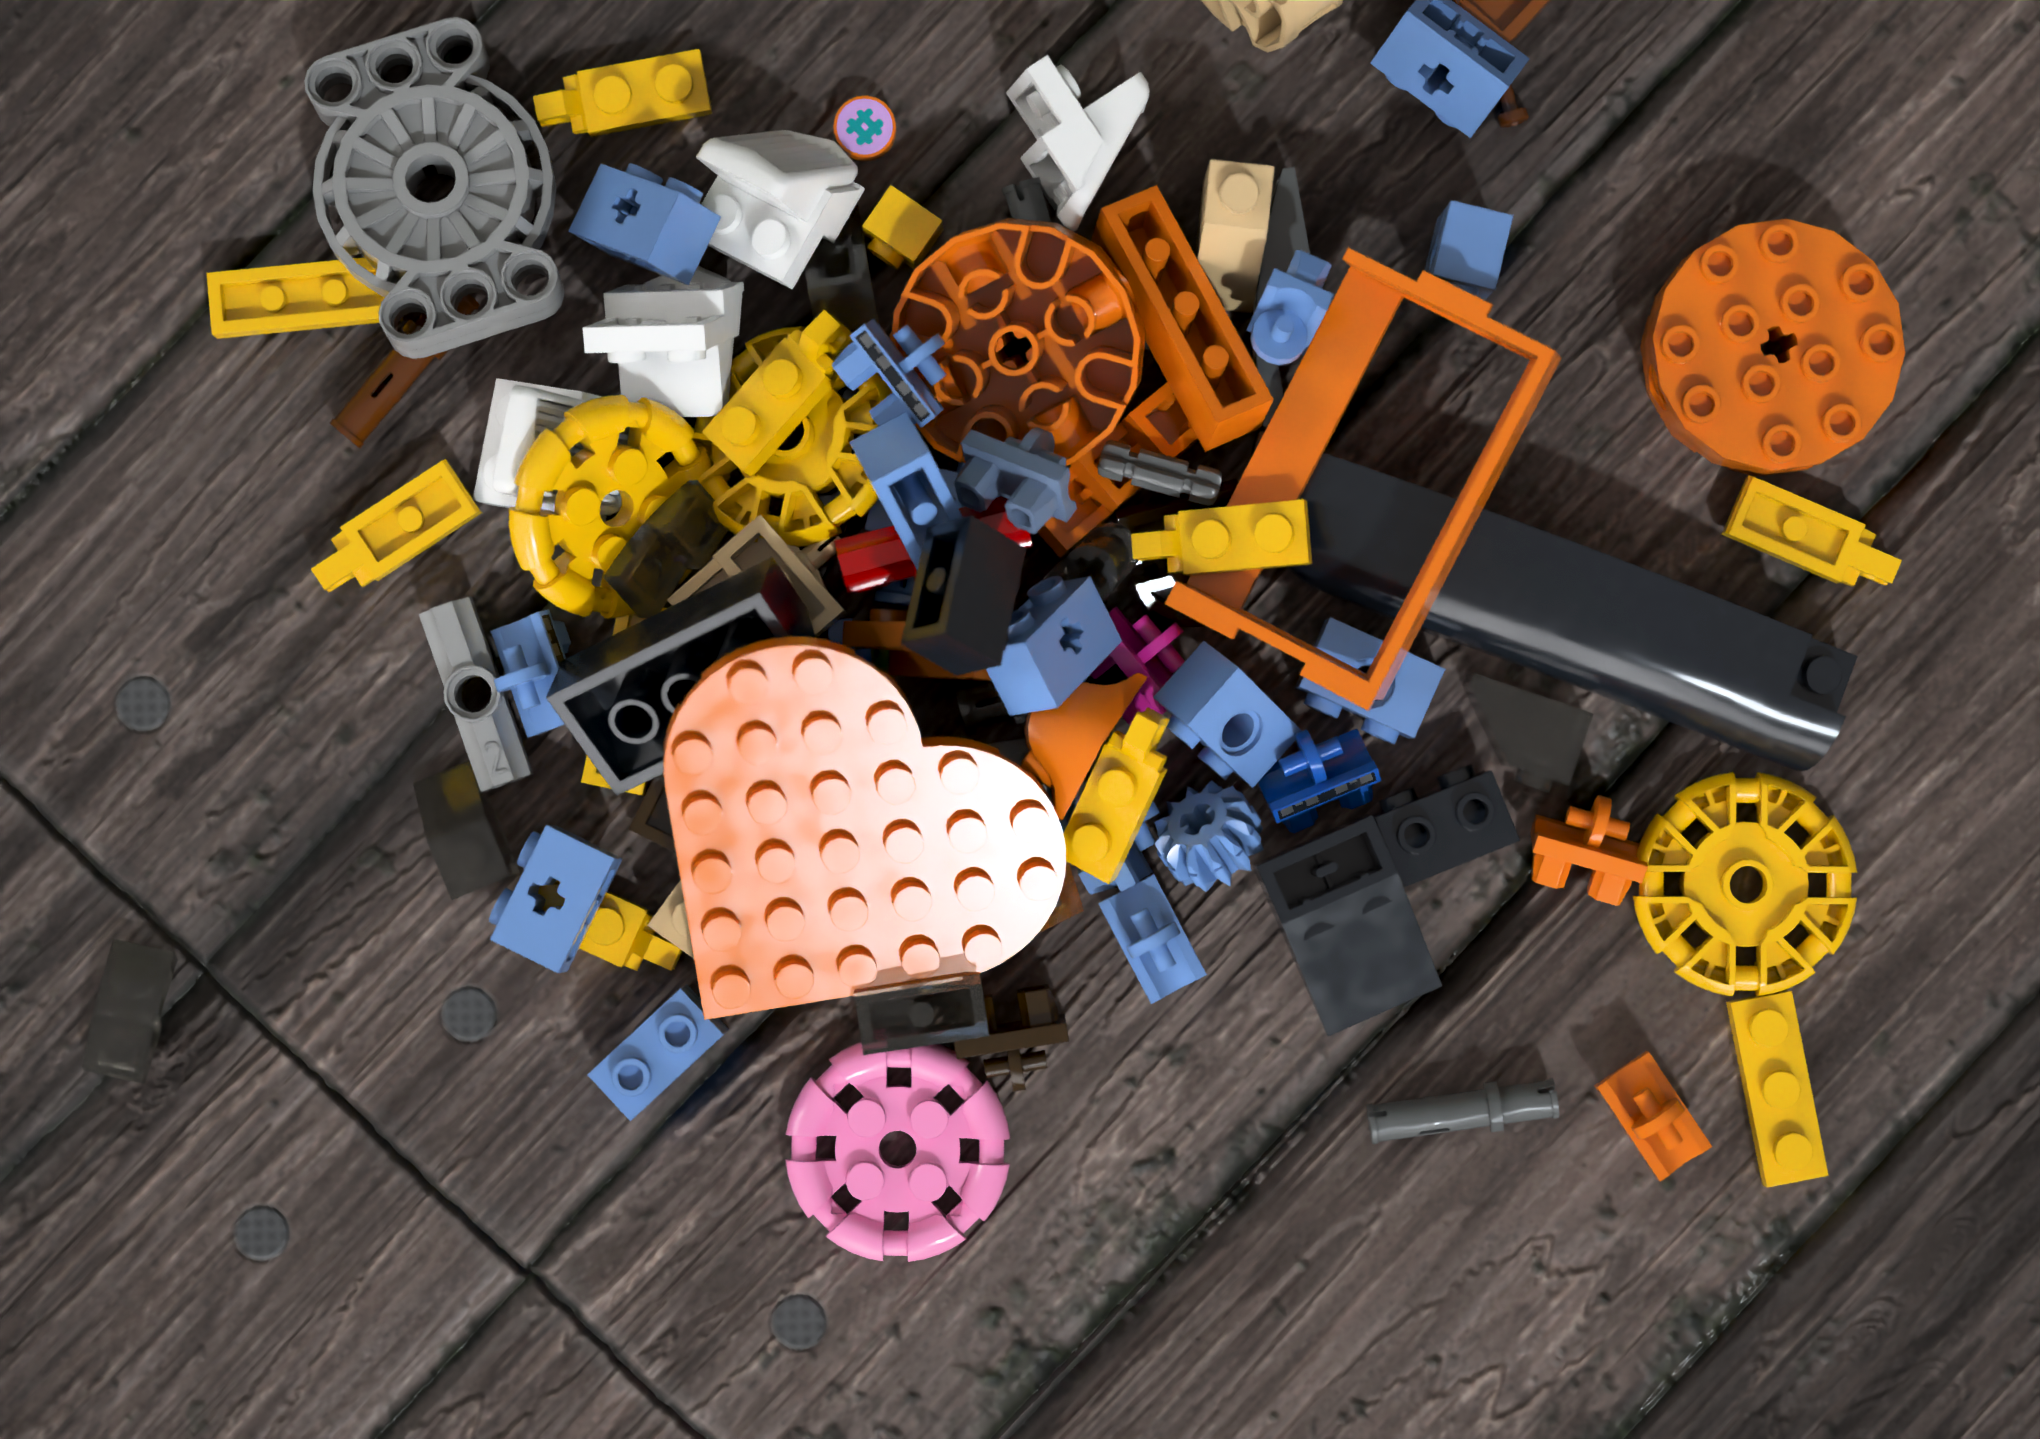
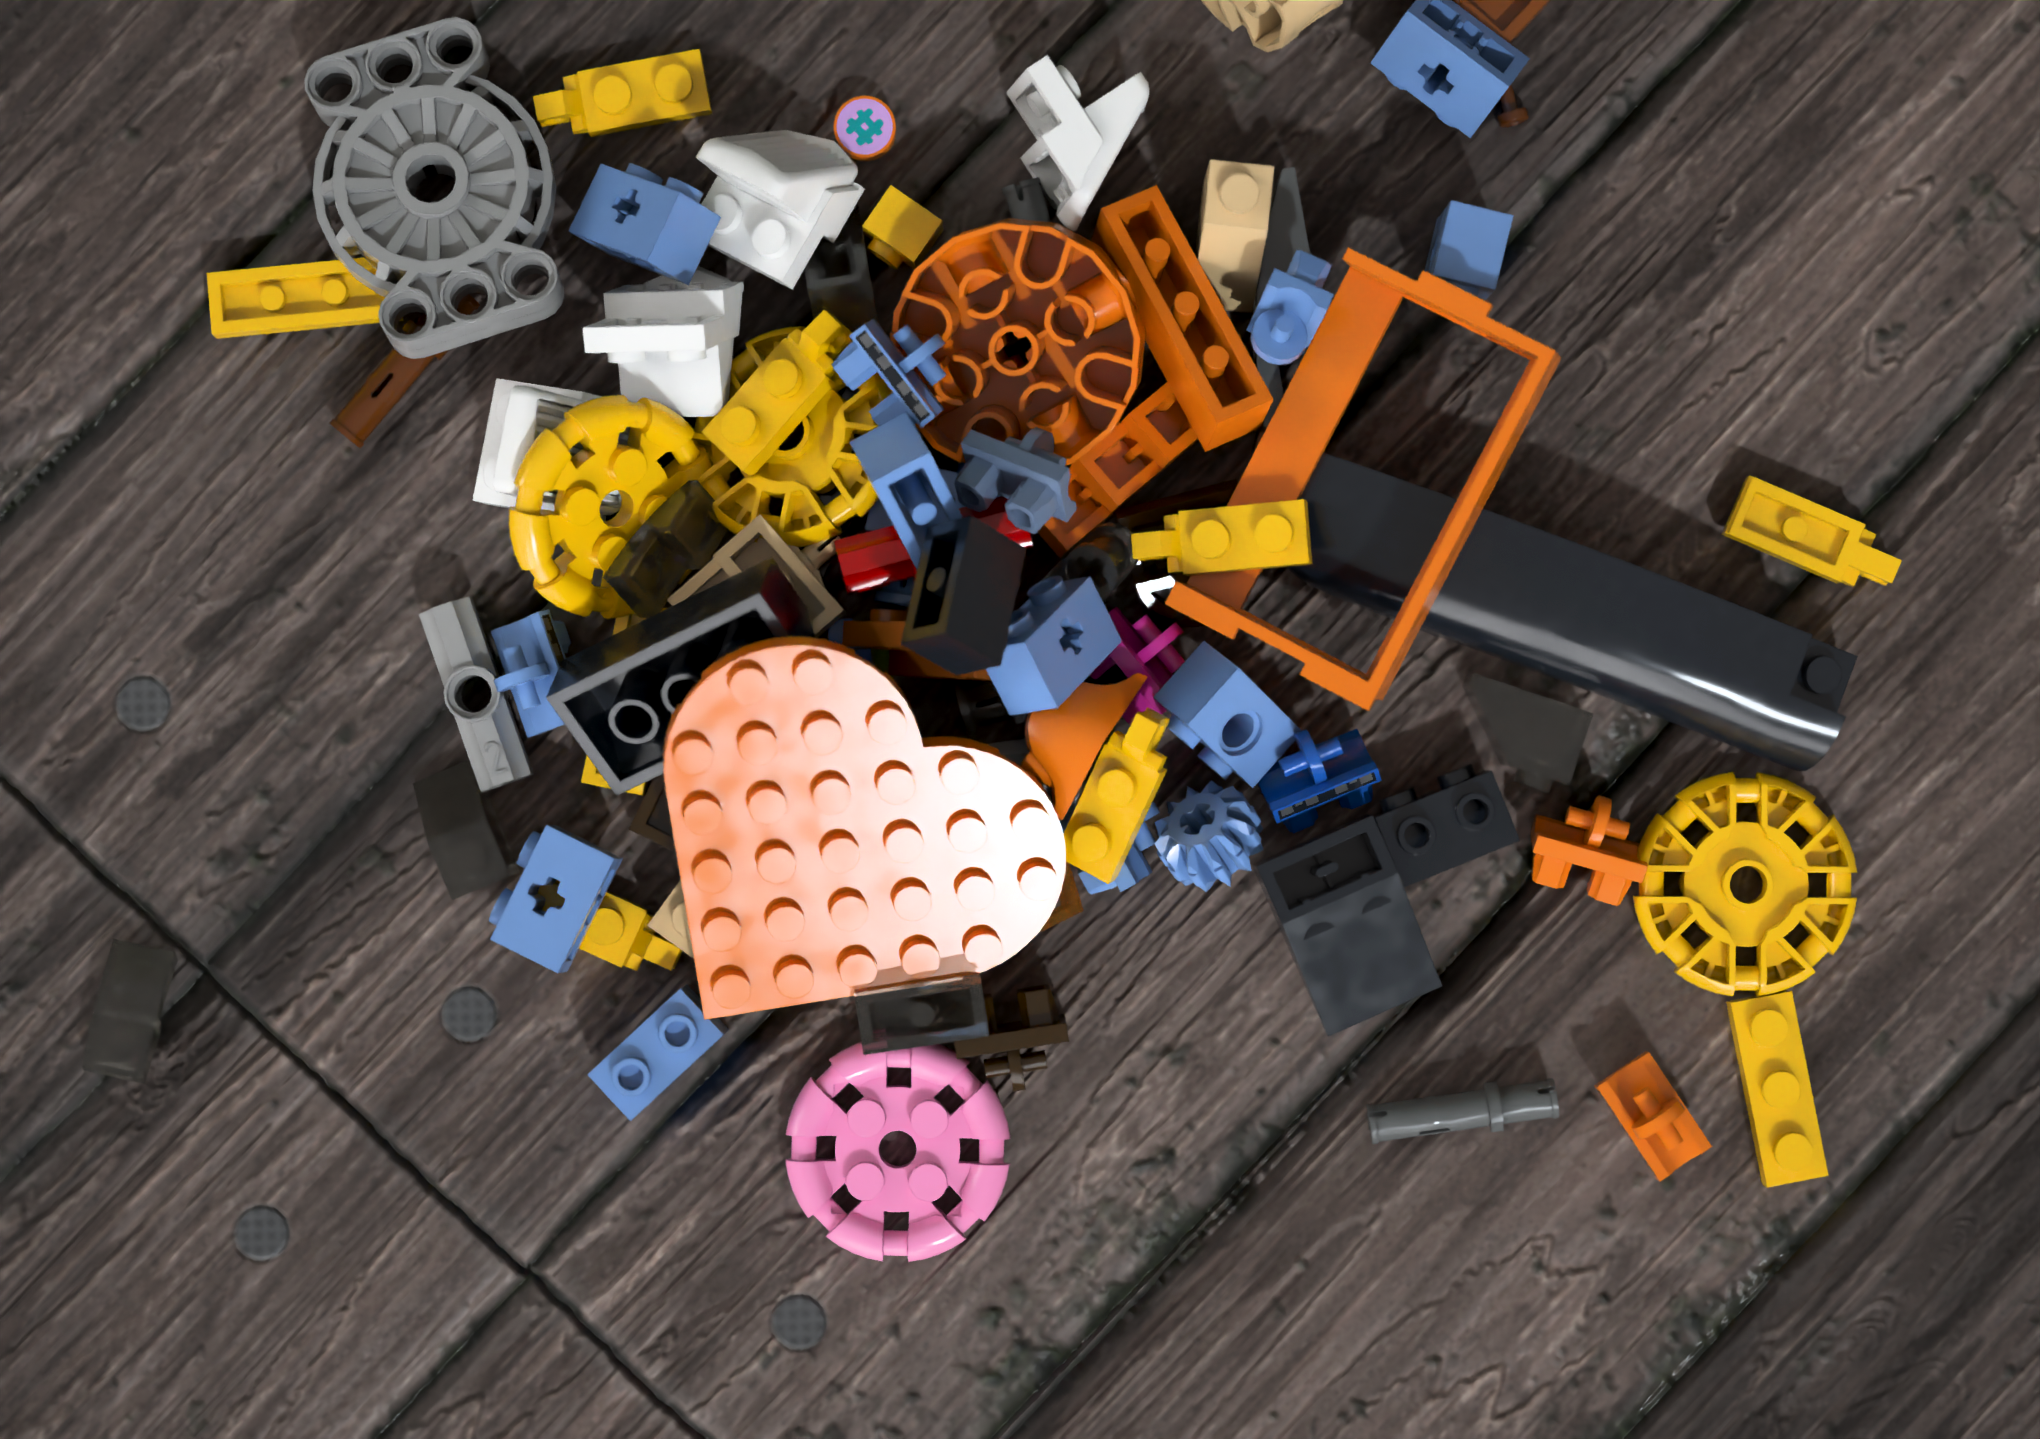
yellow hinge [311,459,482,592] -> none
dark grey axle [1098,440,1222,506] -> none
medium blue hips [1098,874,1207,1004] -> none
medium blue brick [1295,617,1445,745] -> none
orange brick [1640,219,1905,477] -> none

